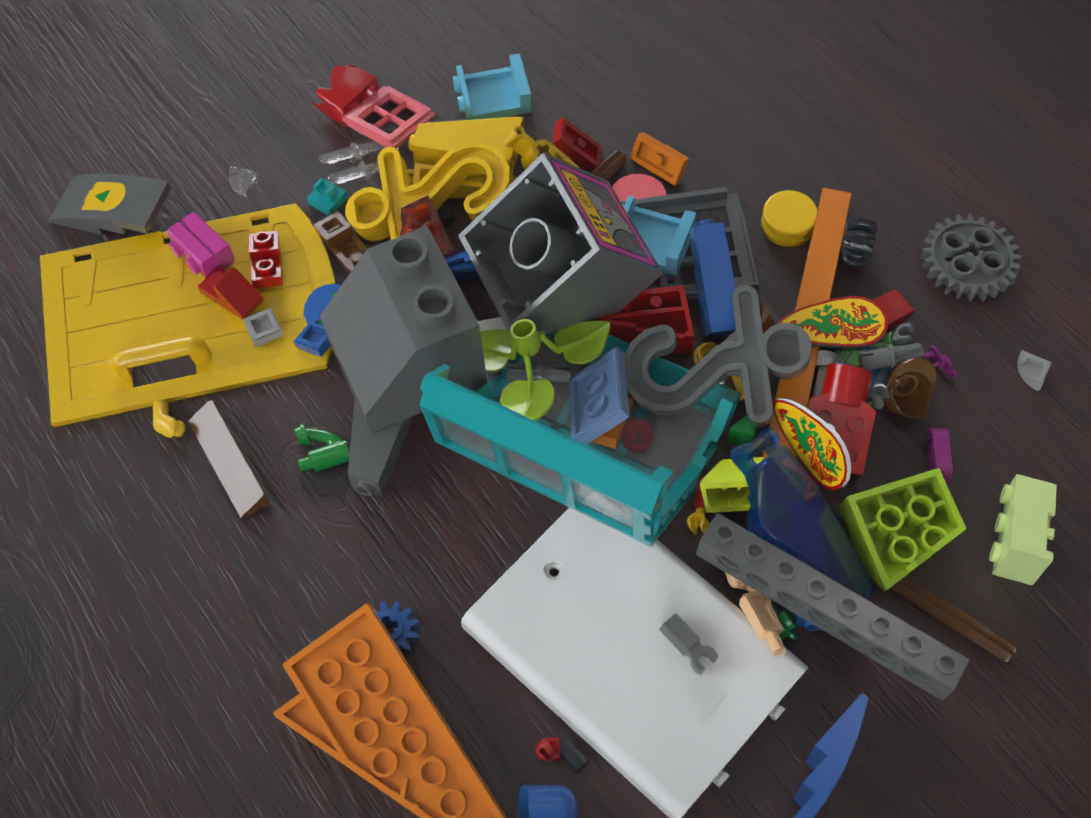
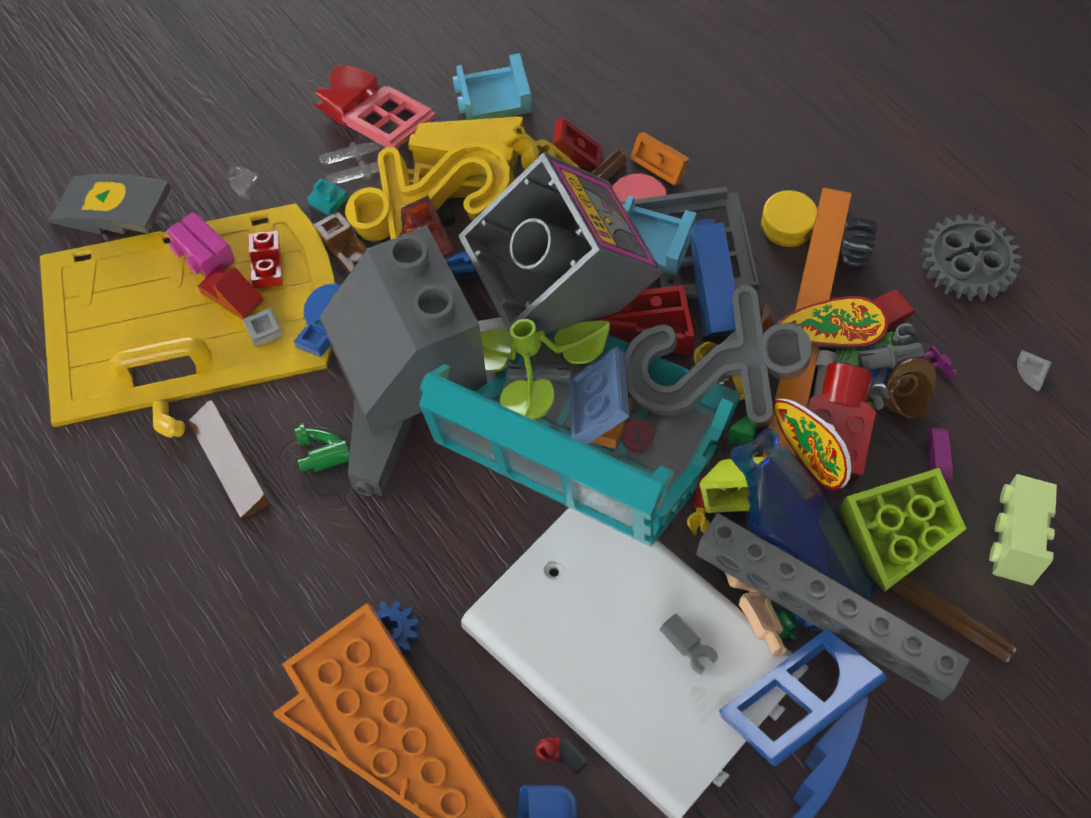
none -> window [719,629,887,767]

